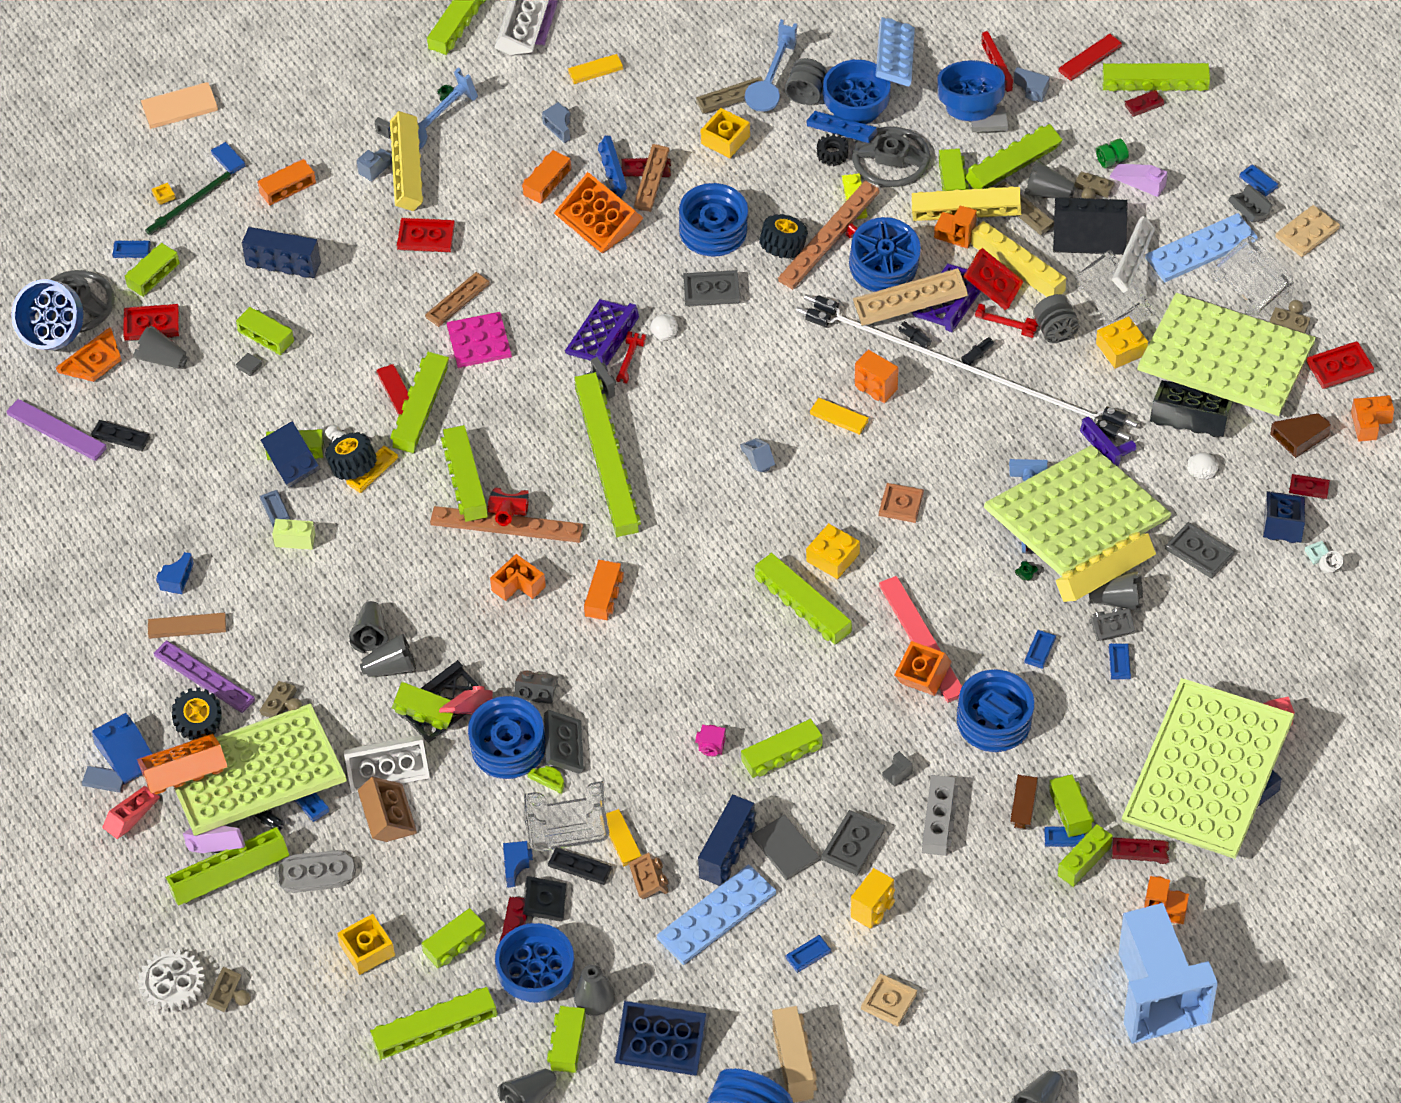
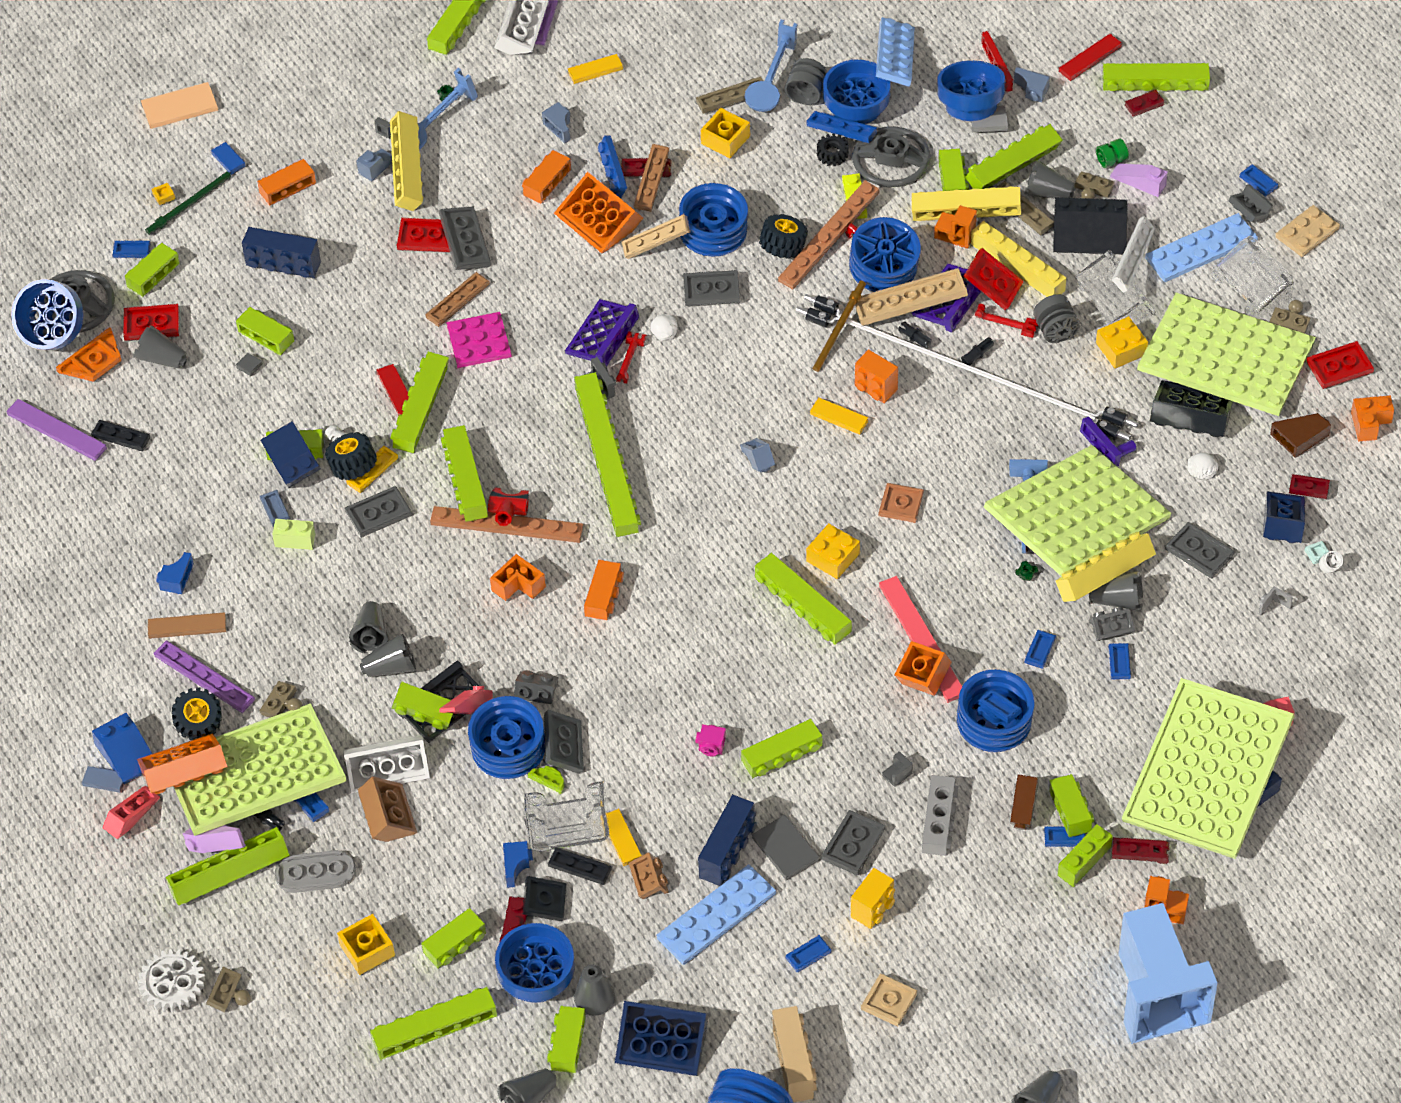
none -> dark grey tile [345,486,412,538]
none -> dark grey tile [439,206,491,270]
none -> tan tile [622,214,690,259]
none -> pearl gold bar [812,280,866,372]
none -> light grey bracket [1259,586,1293,615]

